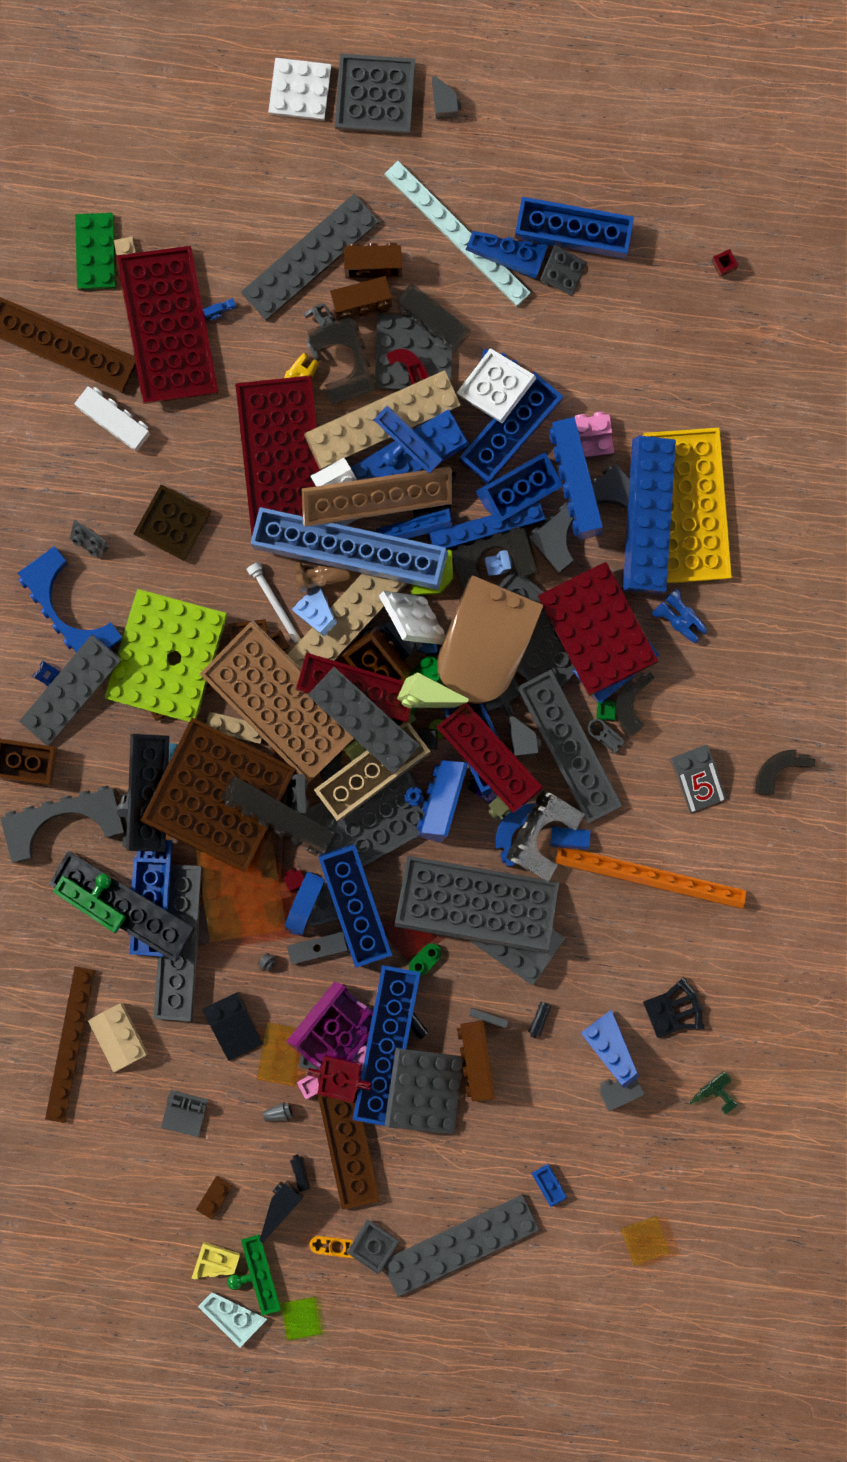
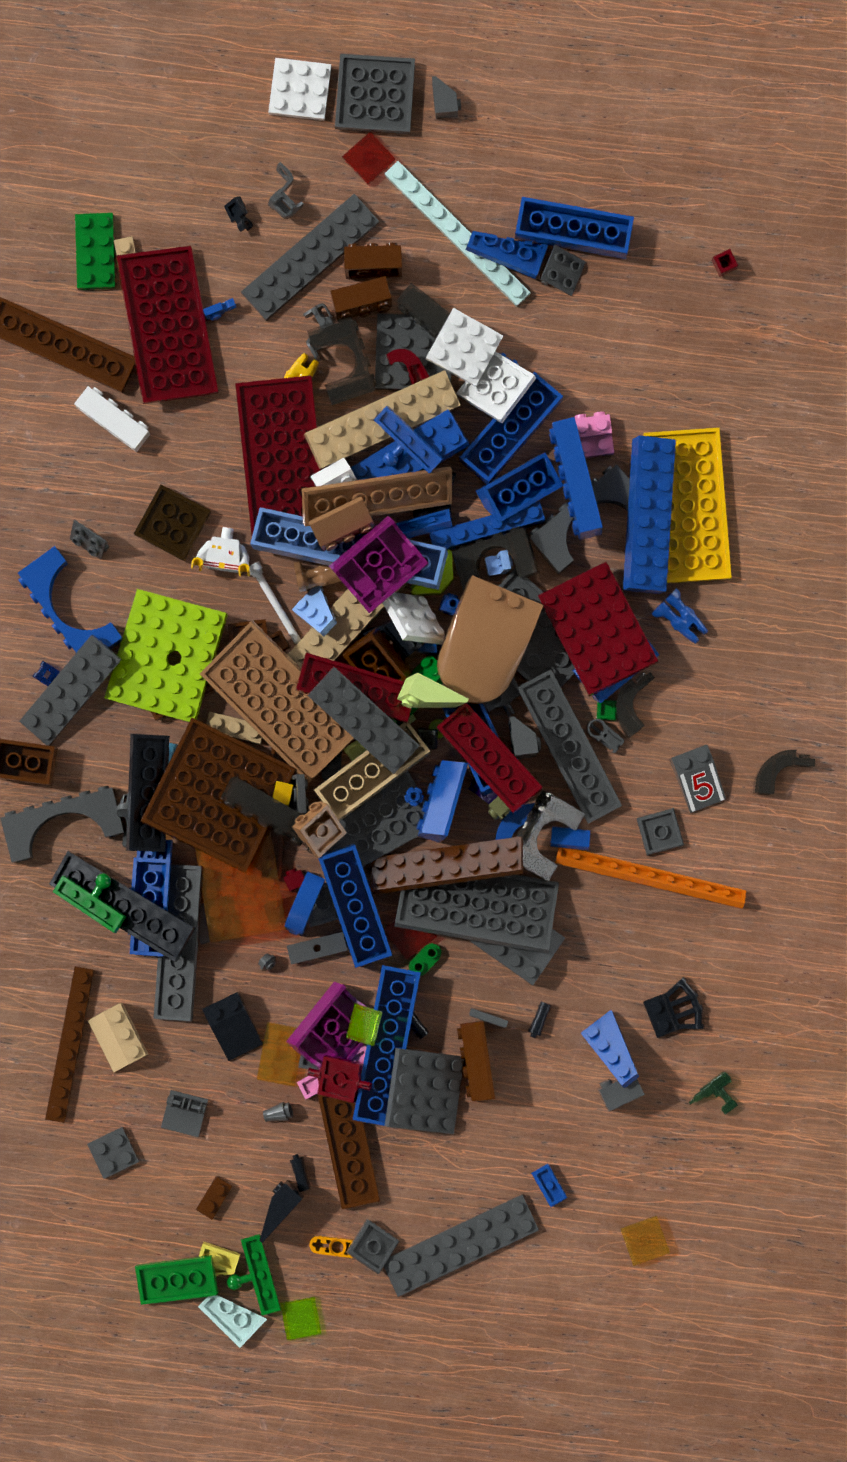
none -> dark grey plate [87,1127,140,1179]
none -> green plate [135,1255,218,1305]
none -> white torso [191,527,250,577]
none -> black plate [224,196,253,232]
none -> dark grey piece [268,162,304,219]
none -> yellow sticker [272,781,293,805]
none -> medium nougat plate [292,801,347,858]
none -> medium nougat slope [309,497,375,551]
none -> magenta piece [329,516,428,613]
none -> clear red plate [342,132,395,185]
none -> clear neon green piece [346,1004,382,1046]
none -> reddish brown plate [371,836,523,894]
none -> white plate [425,308,503,387]
none -> blue plate [438,593,460,616]
none -> dark grey tile [636,808,684,855]

